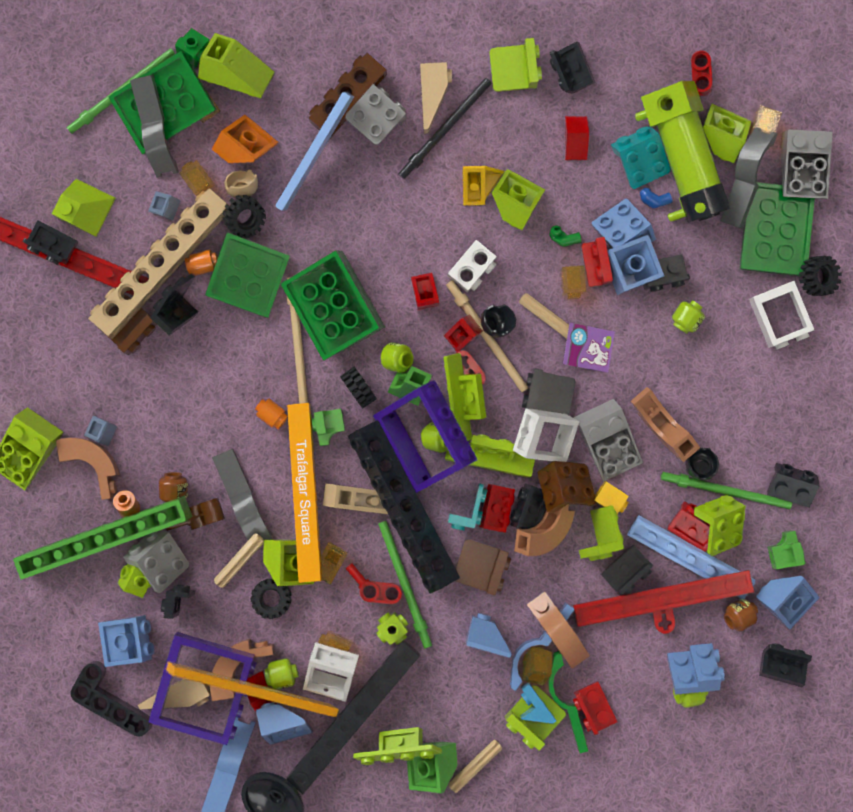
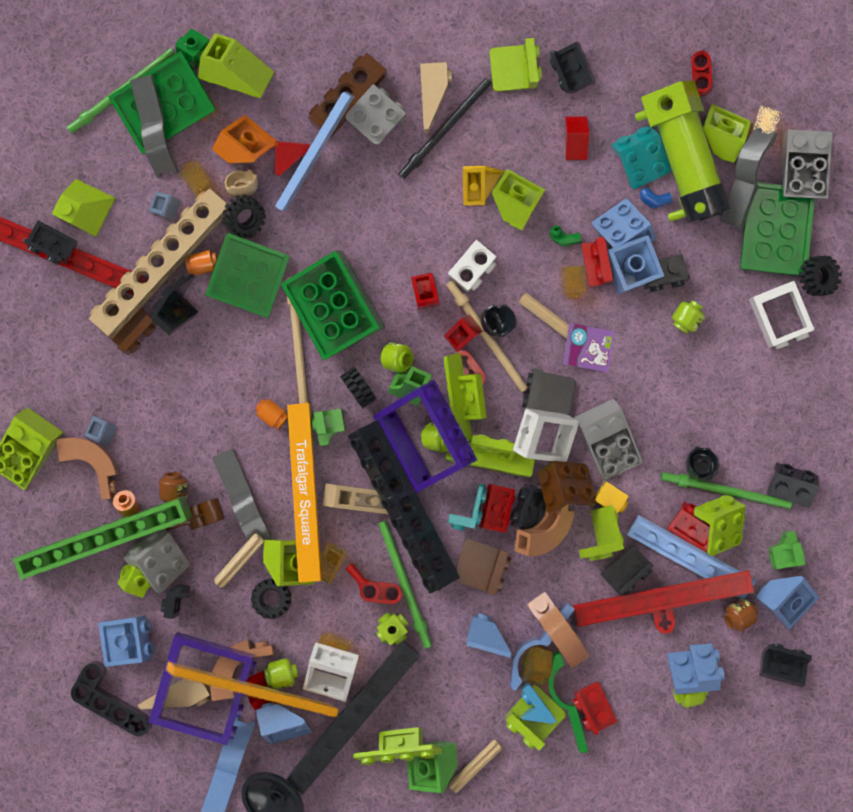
nougat arch [630,387,700,462] -> none
none -> red slope [273,140,310,176]

